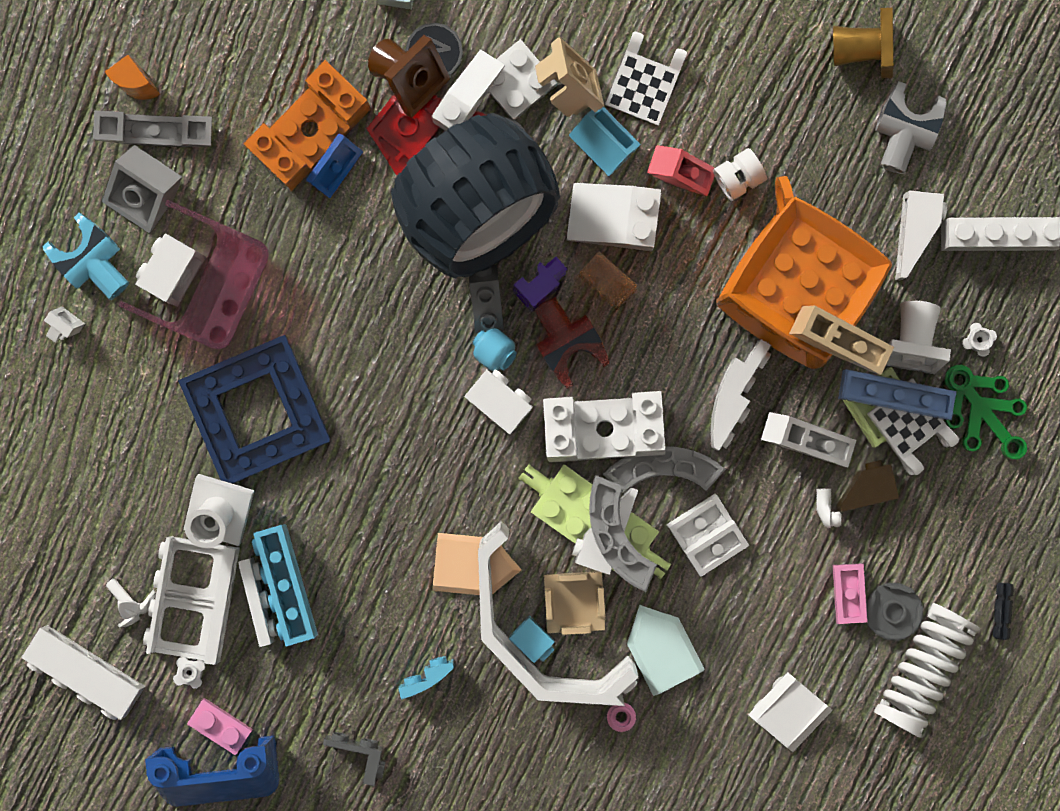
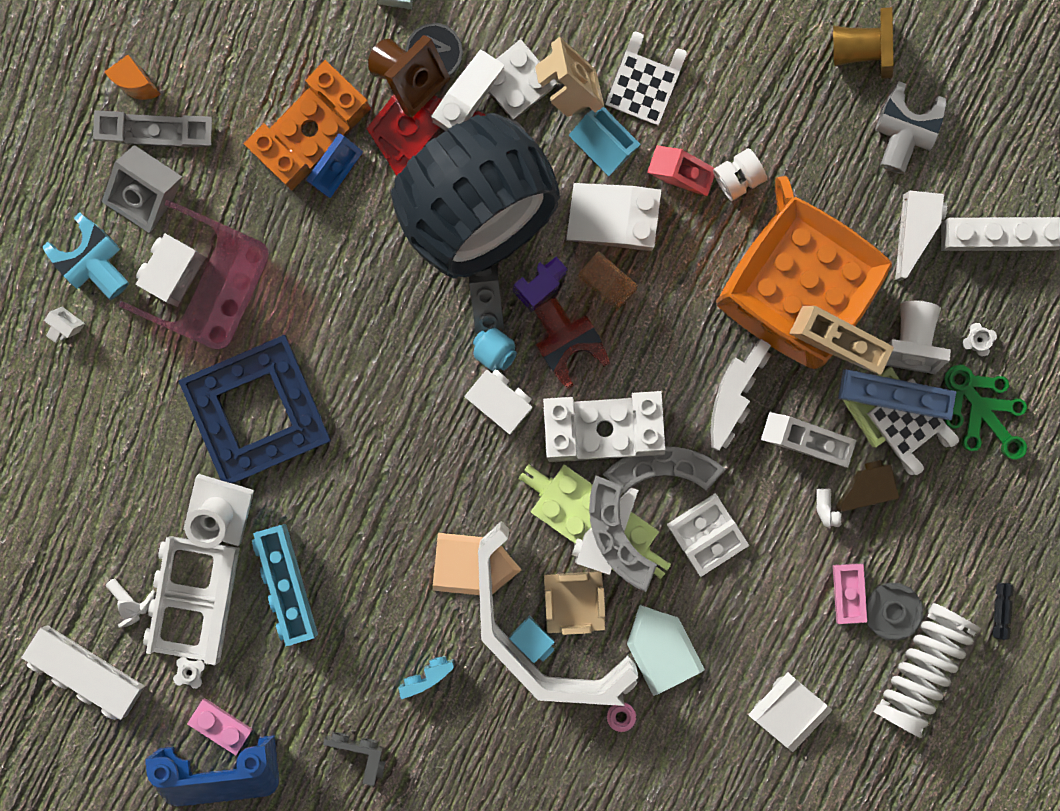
white plate [238,557,277,647] -> none

